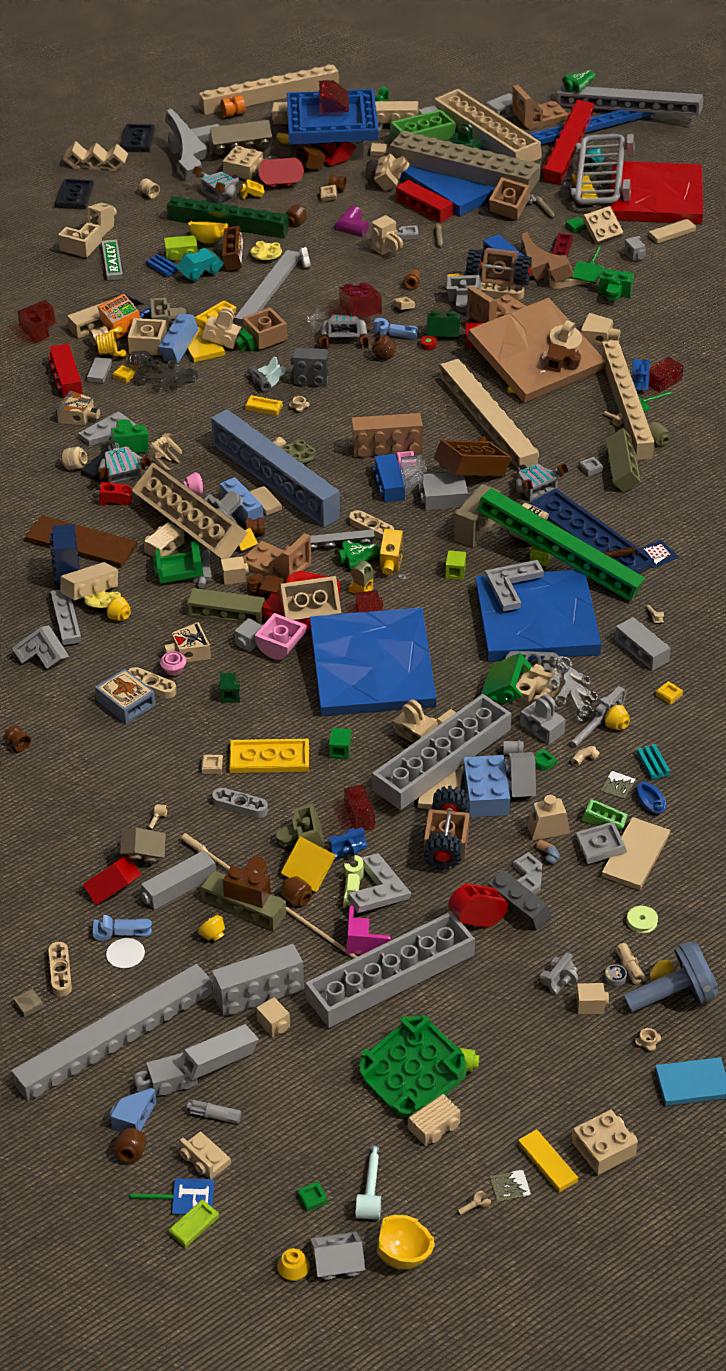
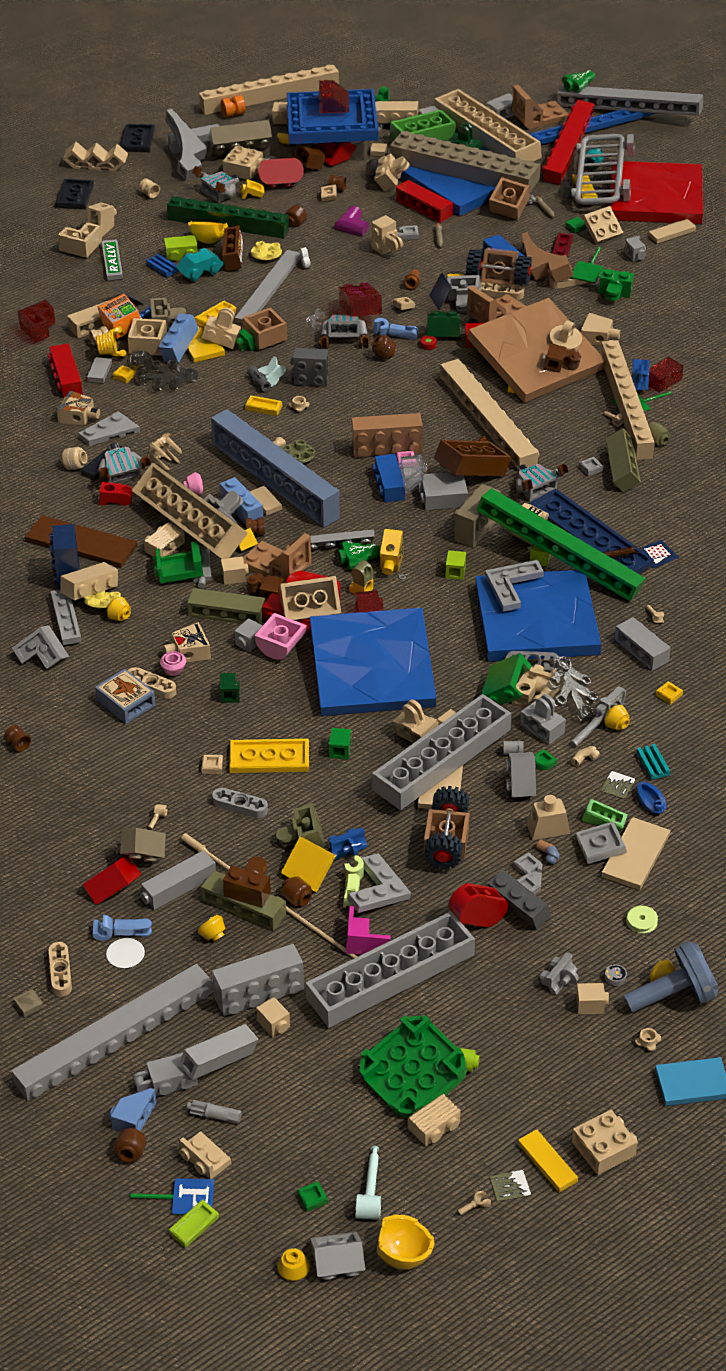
green brick [110,419,149,453] -> none
clear red brick [344,784,375,831] -> none
tan beam [350,510,394,541] -> none
medium blue brick [463,755,510,817] -> none
tan pin [615,943,645,984] -> none
none -> dark blue sticker [429,272,452,310]

